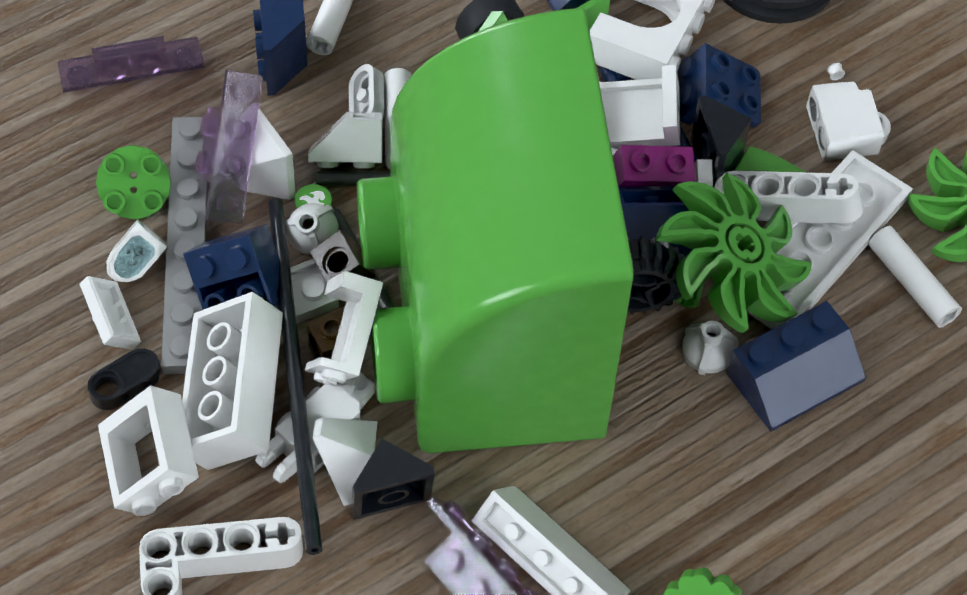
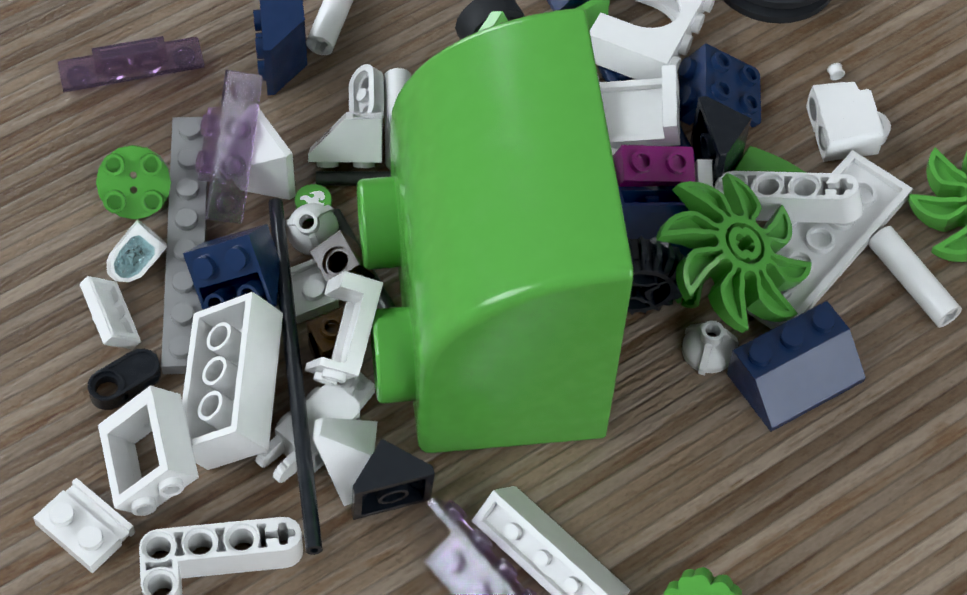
none -> white plate [33,478,135,573]

